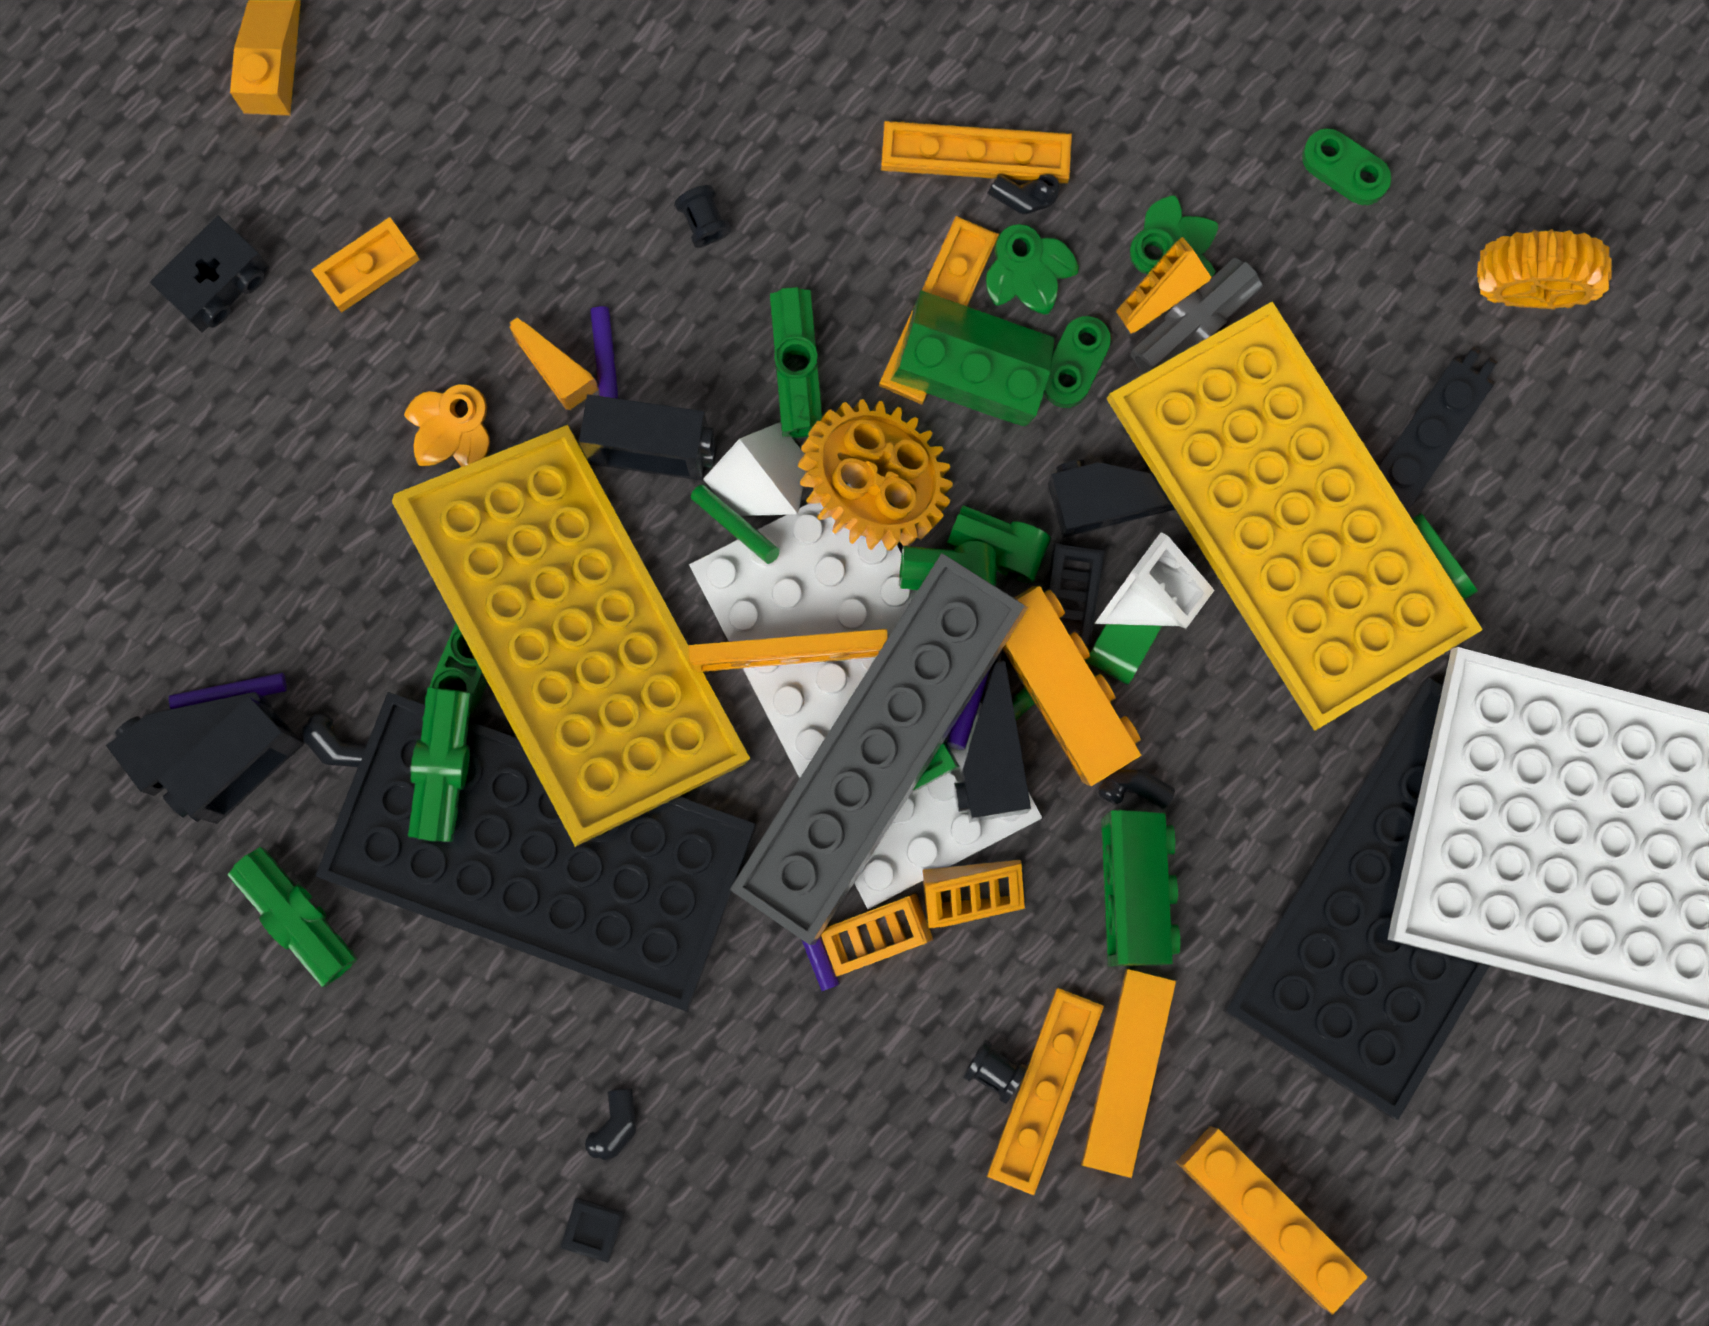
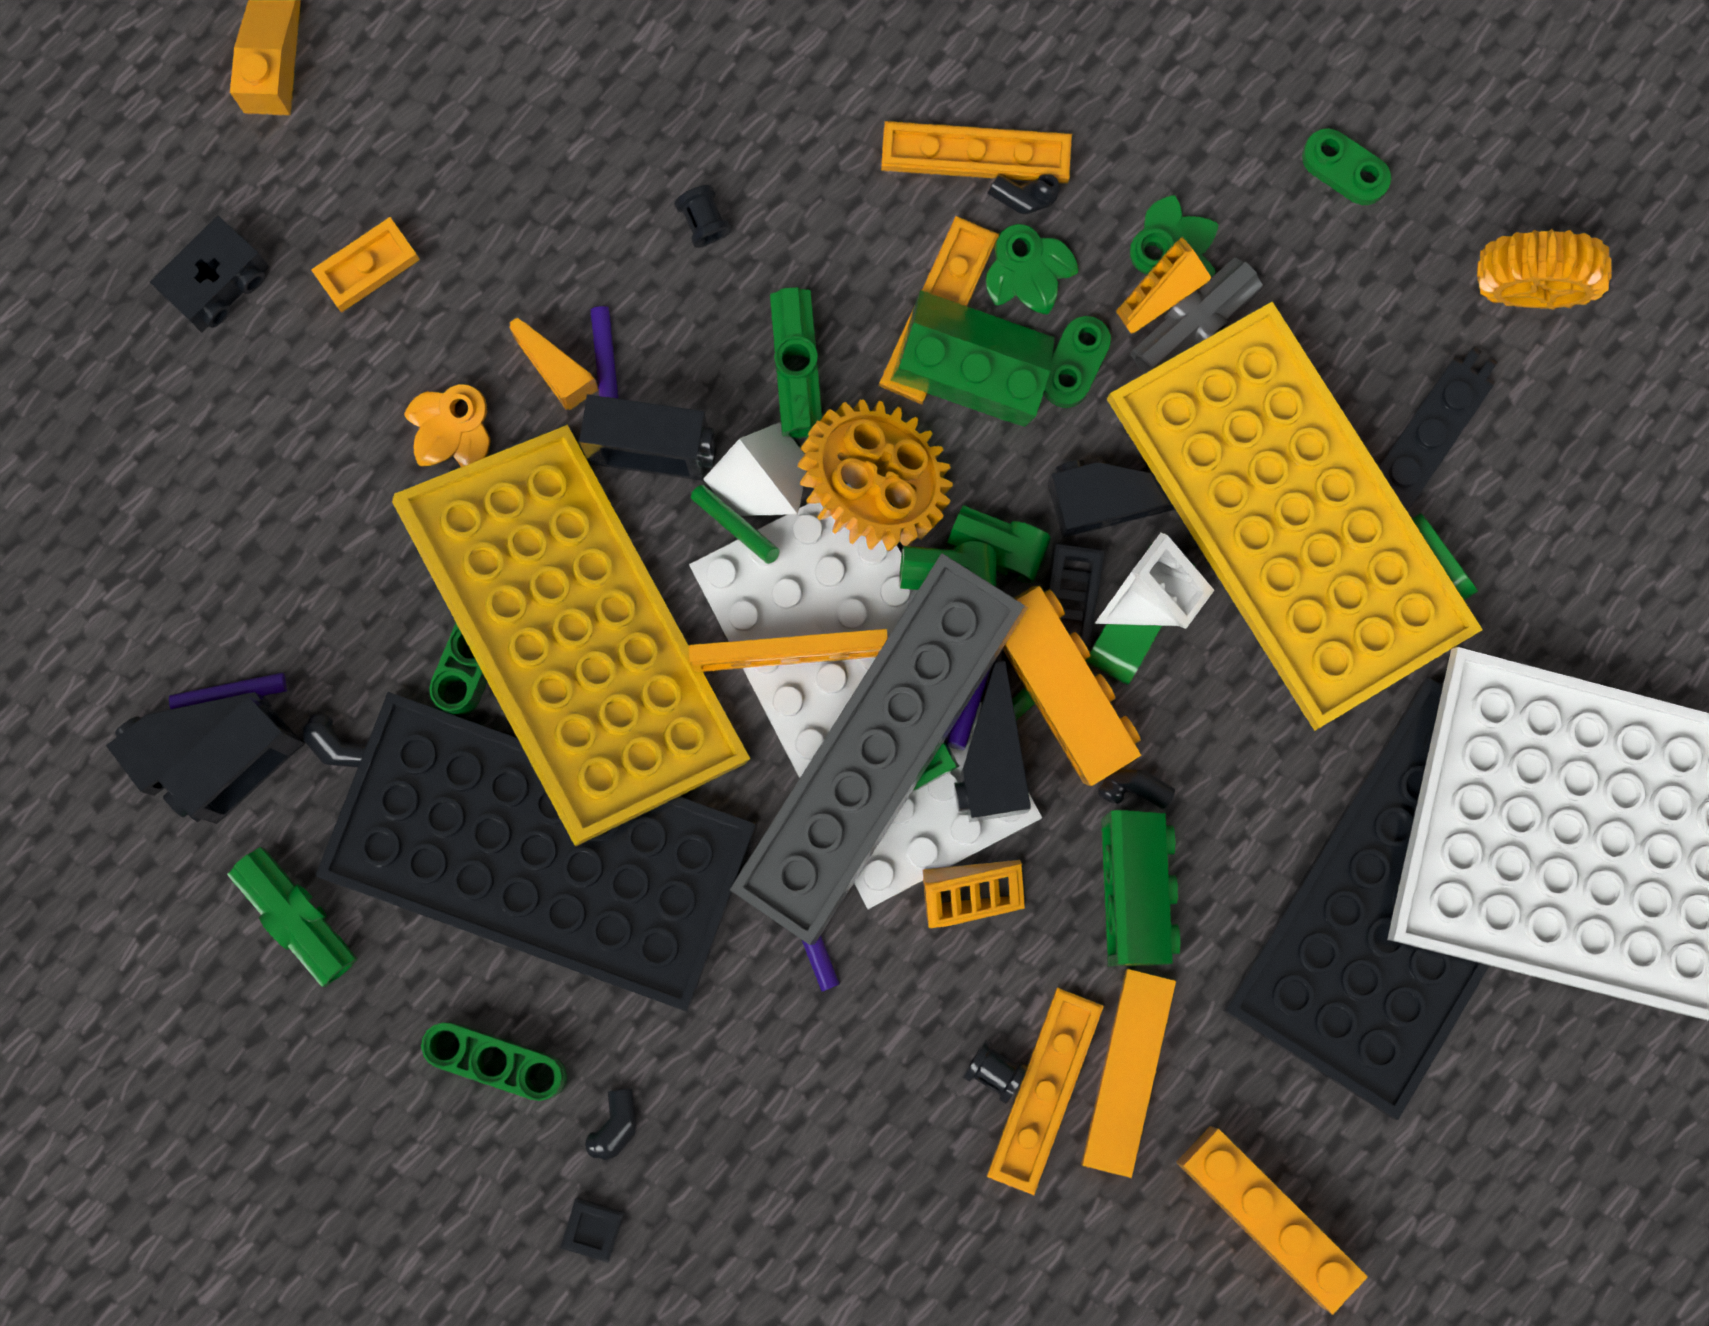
green piece [408,687,473,842] -> none
light orange slope [821,894,933,977] -> none
none -> green beam [421,1023,567,1101]

